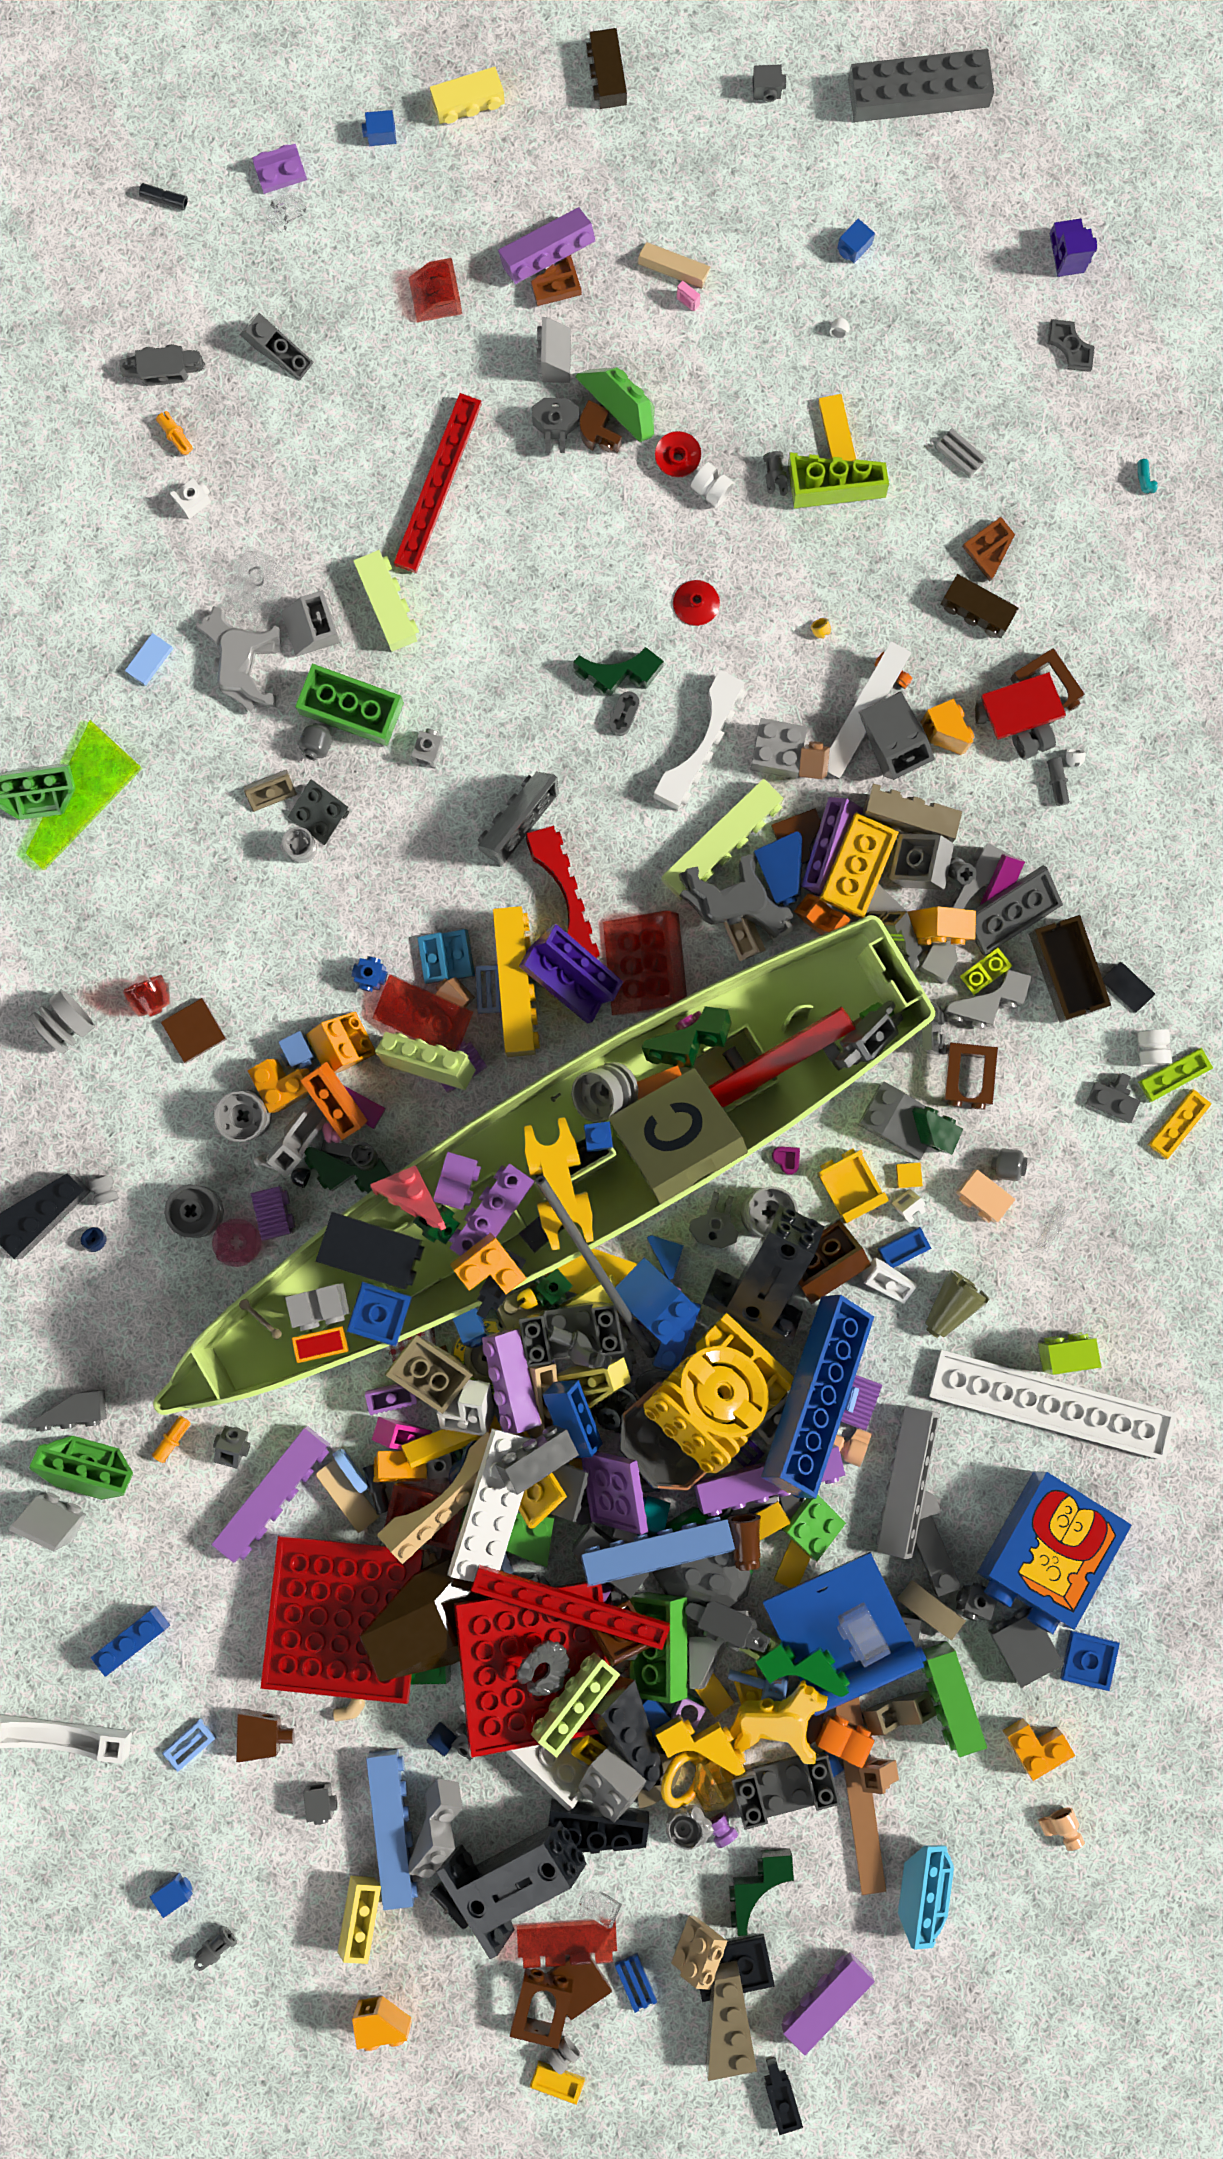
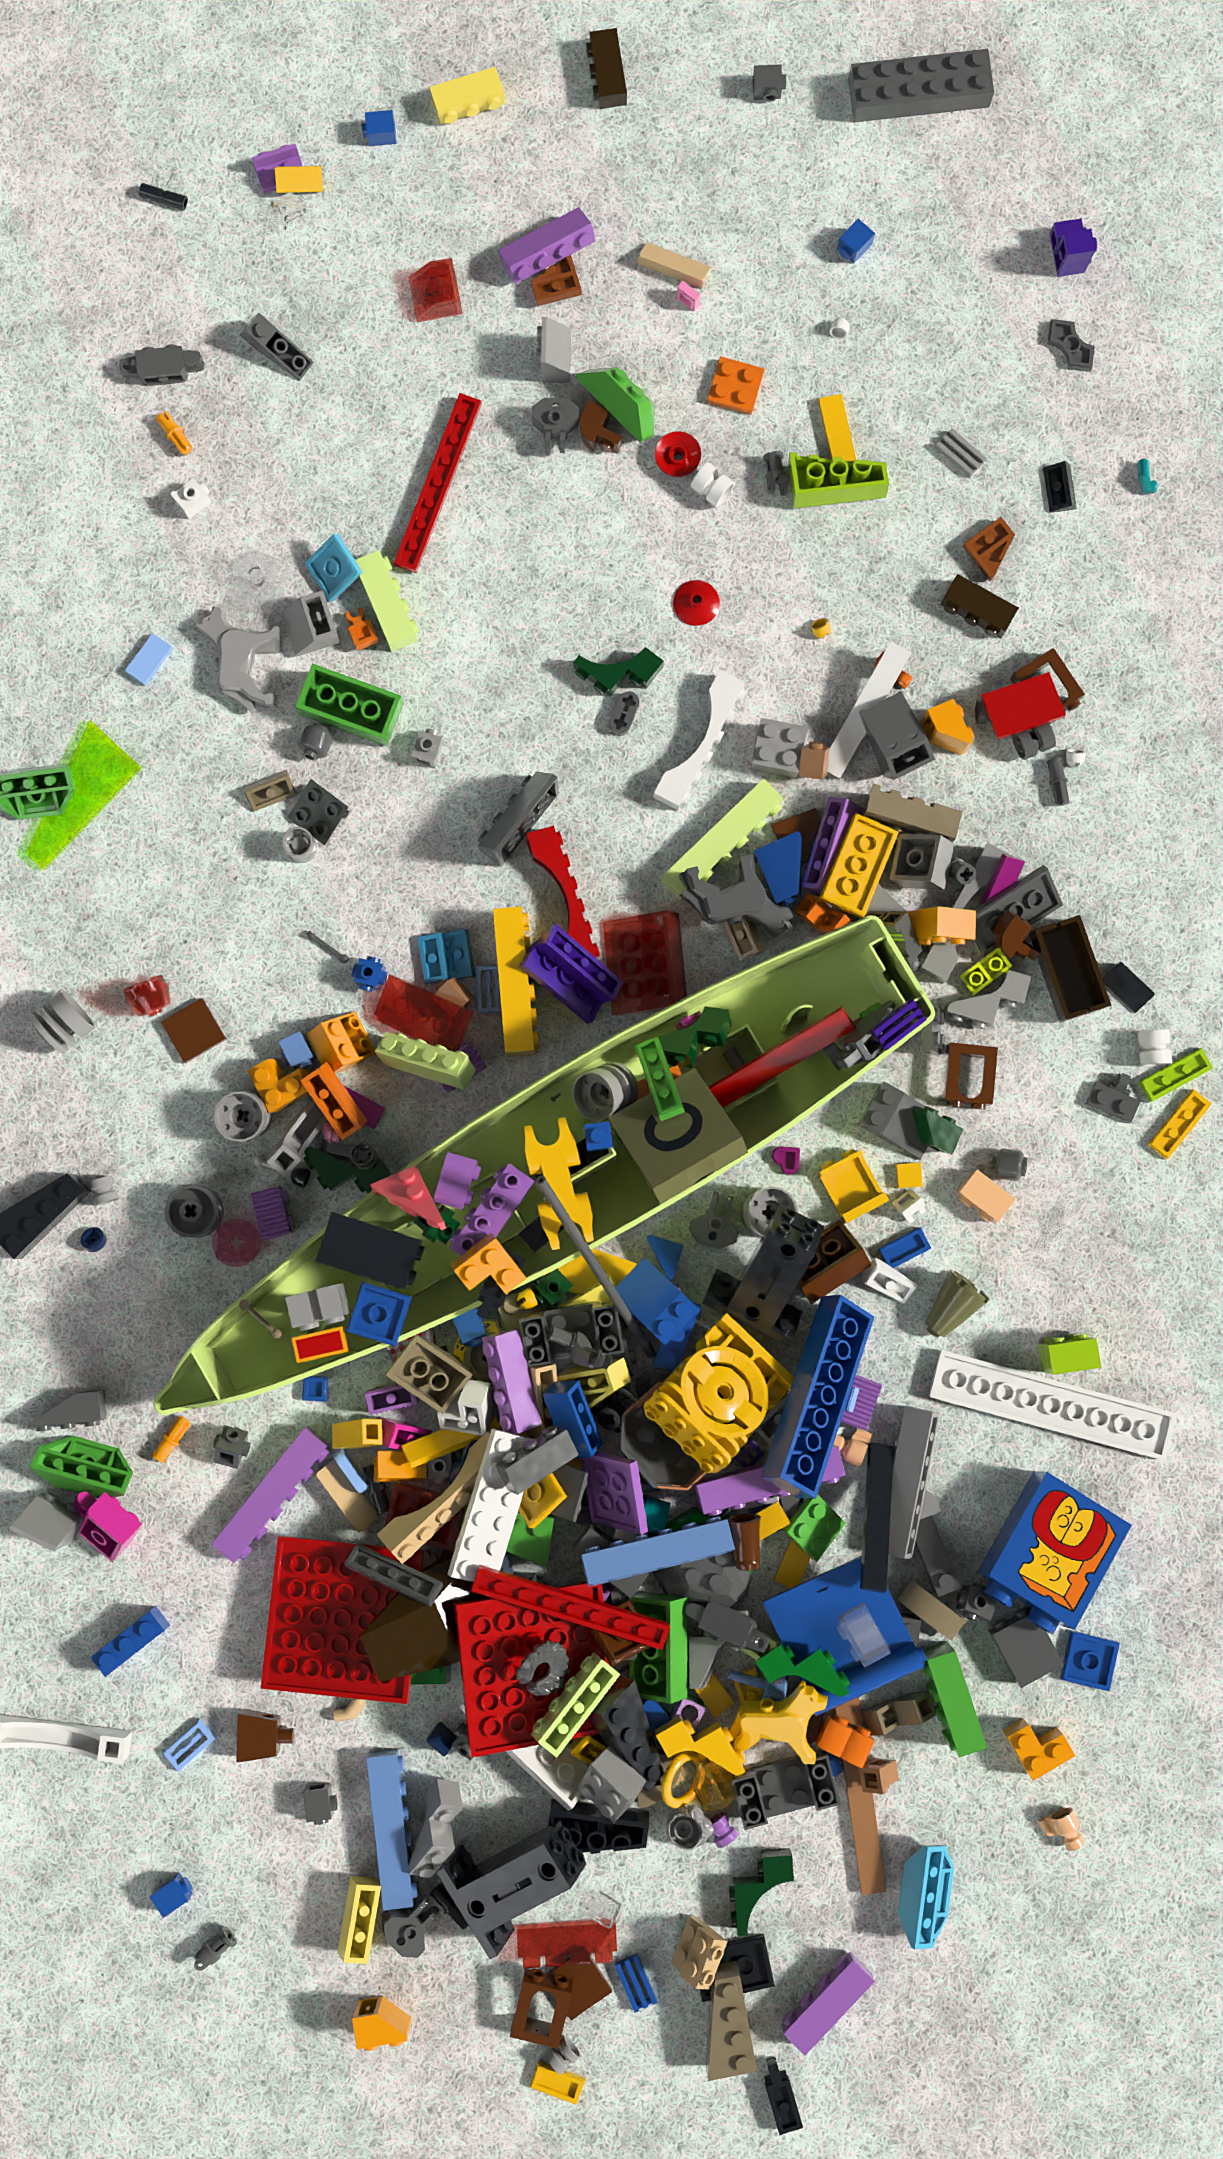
none -> dark pink hinge [73,1491,142,1563]
none -> yellow tile [274,165,323,193]
none -> blue tile [302,1376,329,1402]
none -> medium azure tile [304,534,363,602]
none -> dark grey hinge [307,931,349,963]
none -> yellow brick [332,1419,383,1449]
none -> dark grey tile [344,1543,443,1607]
none -> orange plate [346,607,379,651]
none -> dark grey hinge [381,1895,439,1958]
none -> bright green tile [635,1036,685,1121]
none -> orange plate [707,356,765,415]
none -> black tile [860,1442,894,1593]
none -> dark purple tile [871,998,927,1050]
none -> reddish brown brick [993,908,1040,961]
none -> black slope [1043,461,1077,513]

